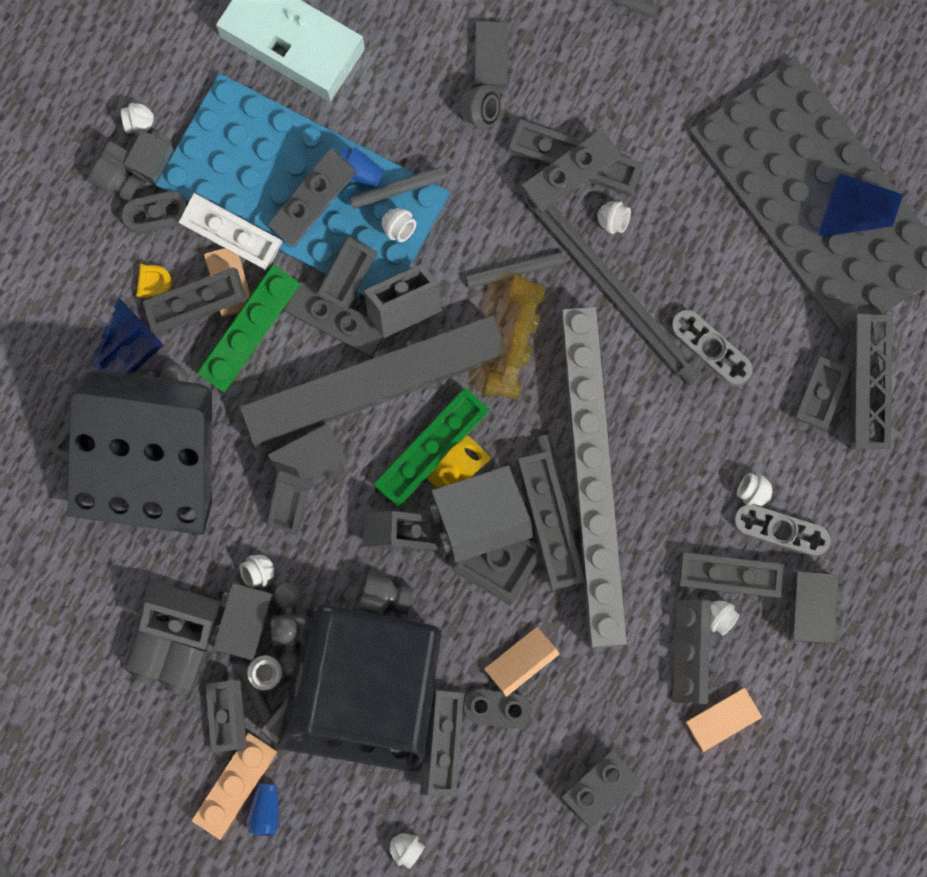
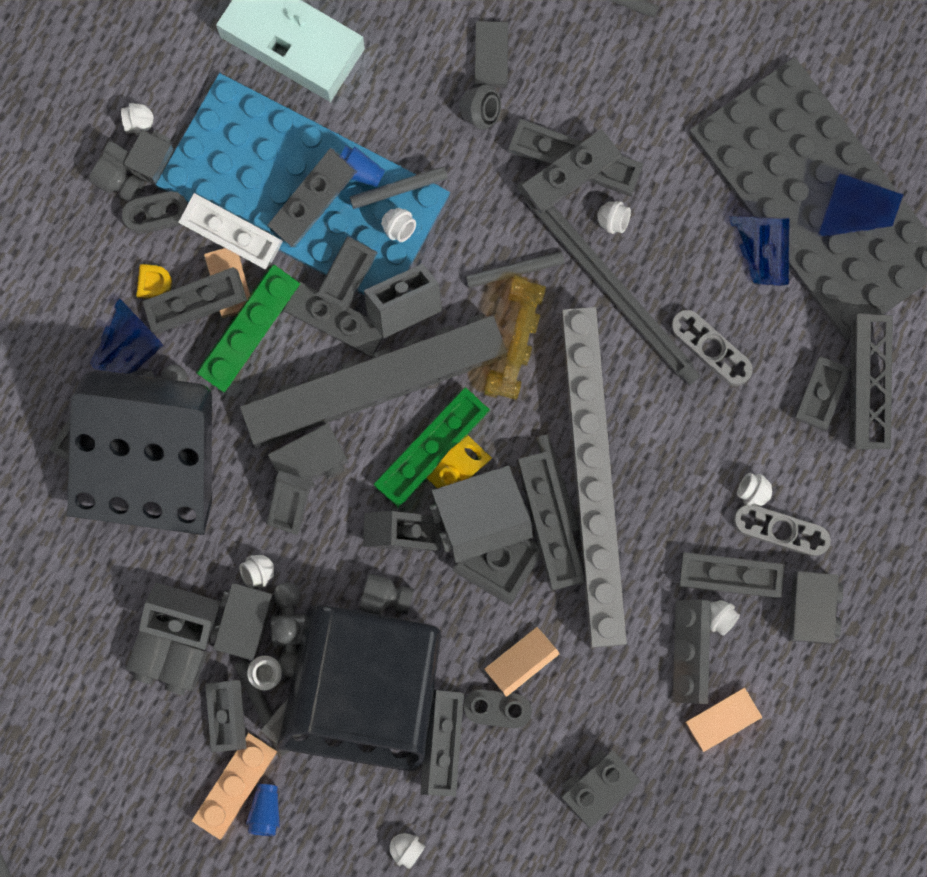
none -> clear blue wing [729,215,790,286]

